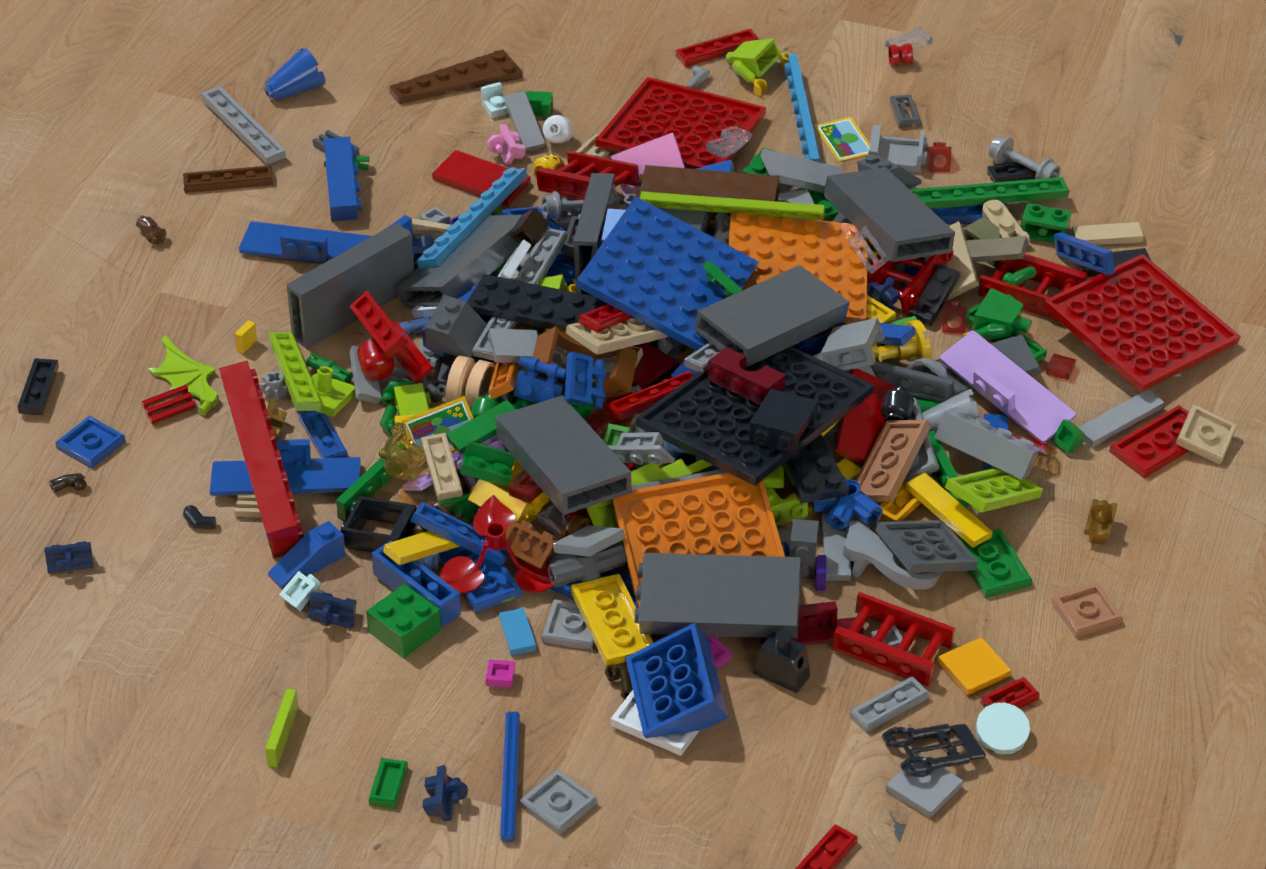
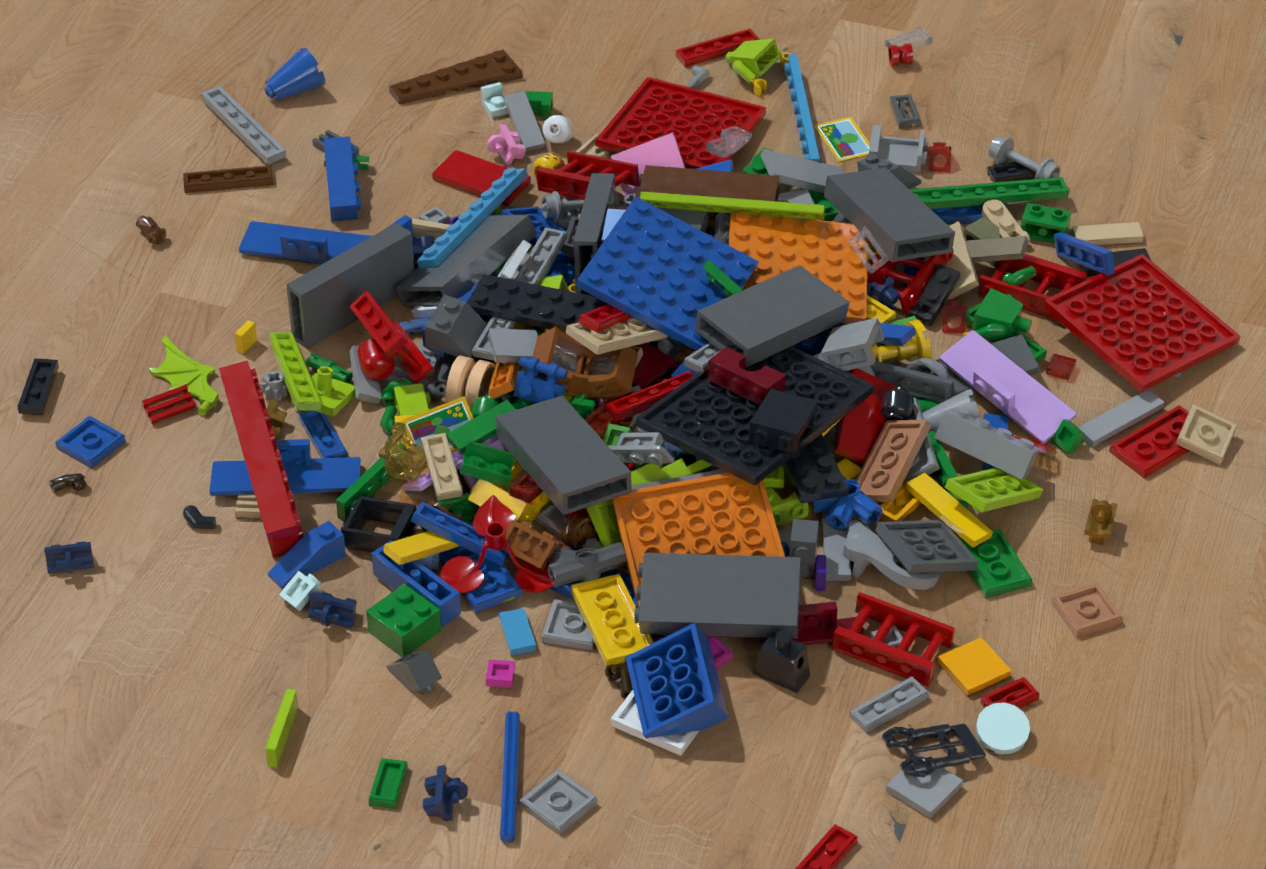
dark brown brick [509,208,550,246] -> none
light grey tile [553,525,625,557] -> none
blue plate [565,352,607,410] -> none
none -> dark grey slope [386,650,442,694]

